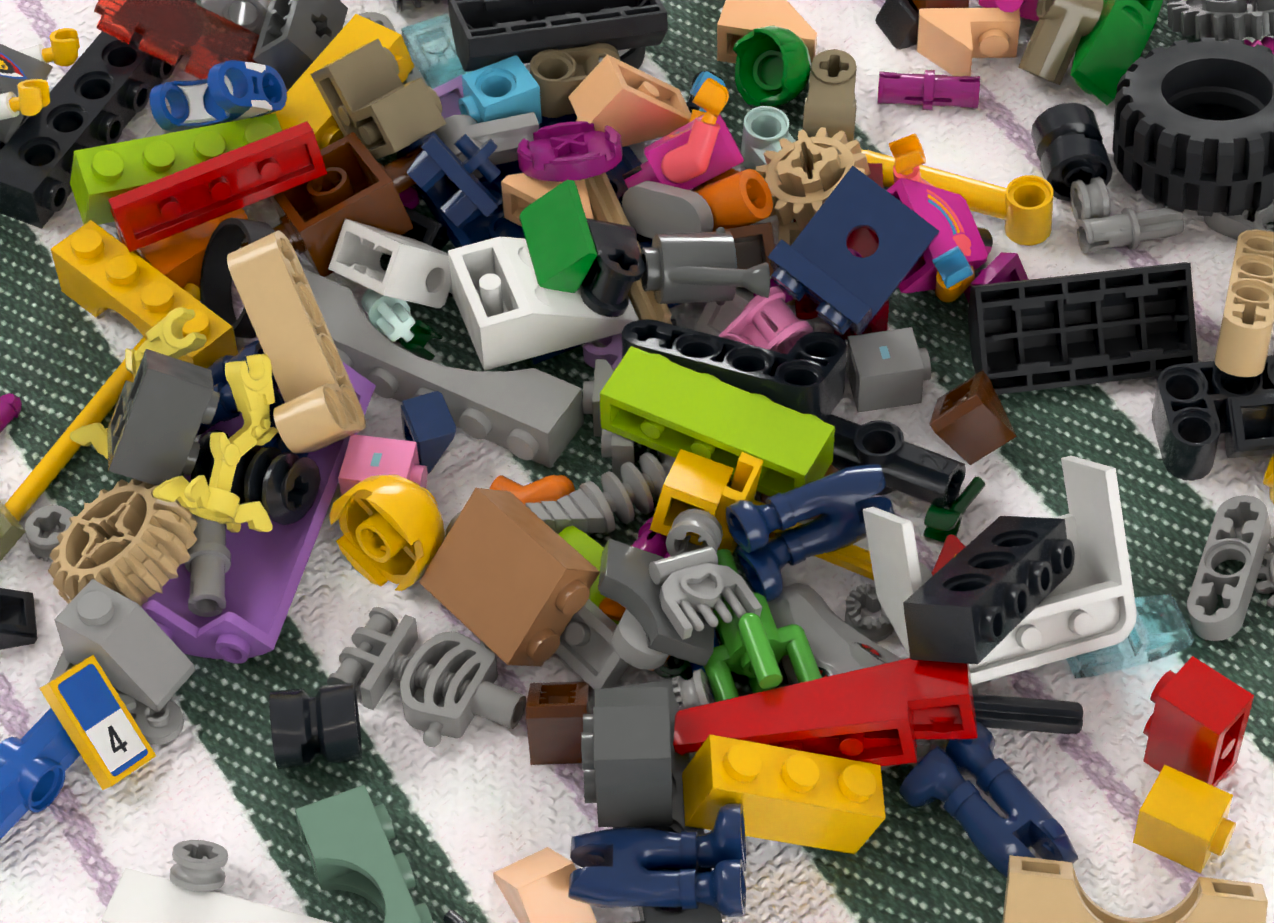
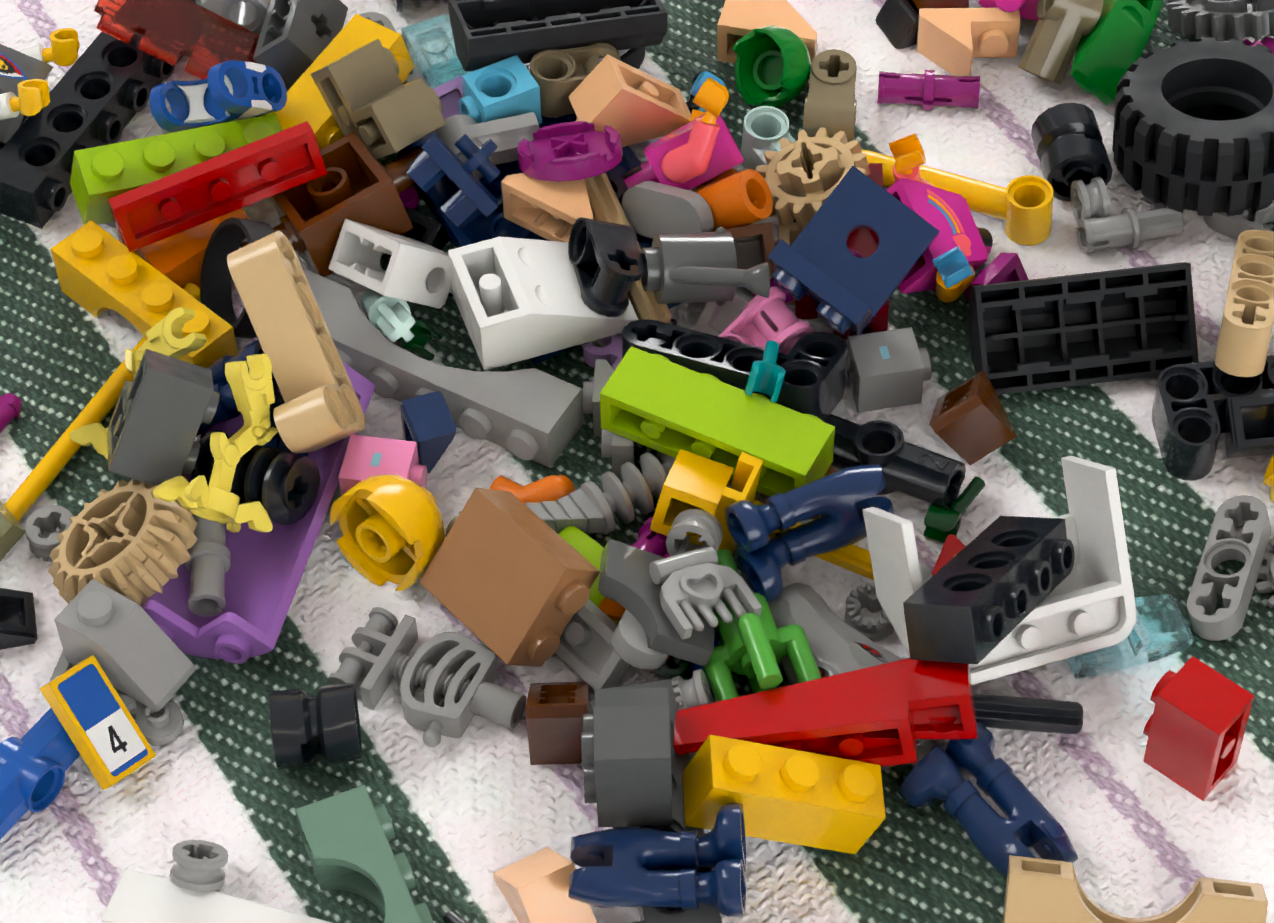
green slope [519,179,597,293] -> none
yellow brick [1133,764,1236,874] -> none
none -> teal hand [745,340,786,402]

